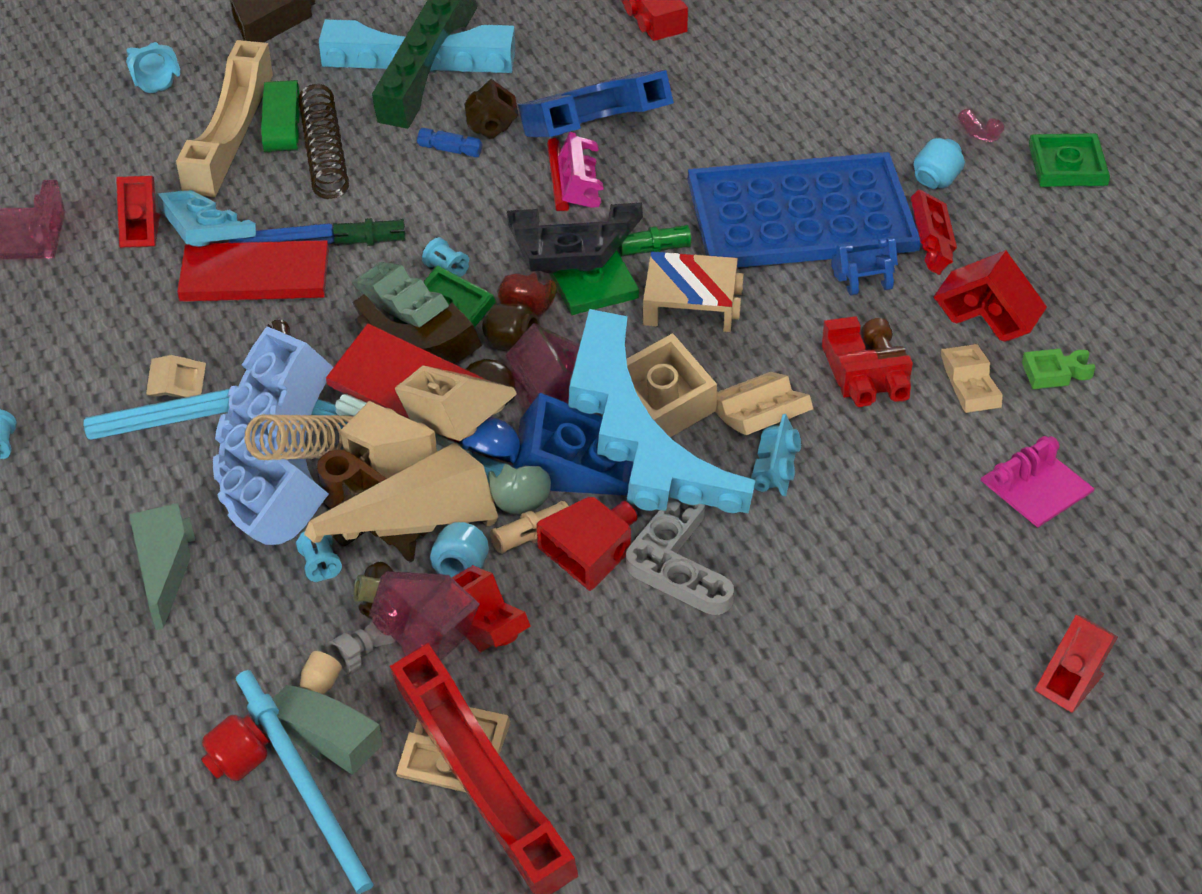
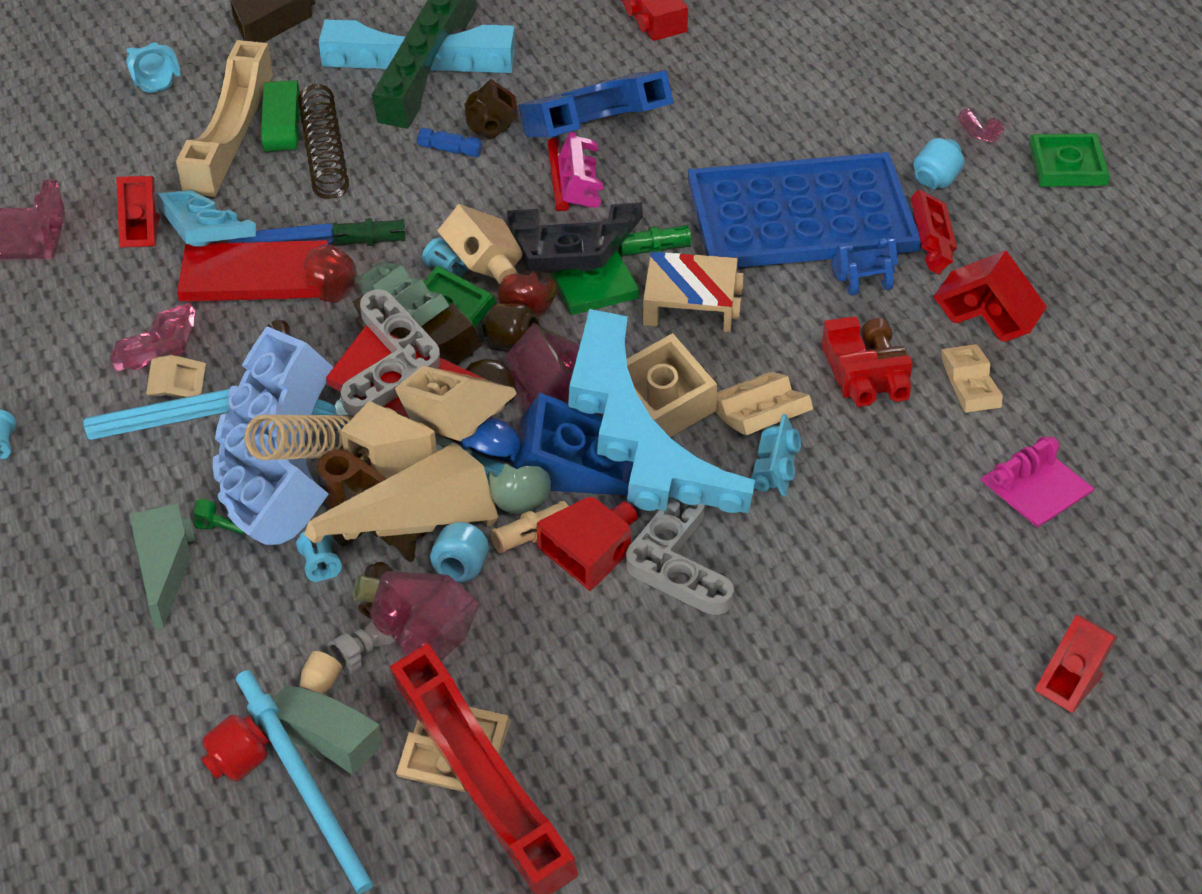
red brick [438,565,531,652] -> none
bright green plate [1022,348,1095,389] -> none
none -> clear pink plate [110,303,196,372]
none -> green hand [193,499,245,534]
none -> clear red hair [303,244,357,303]
none -> light grey beam [341,289,440,416]
none -> tan torso [437,204,523,285]

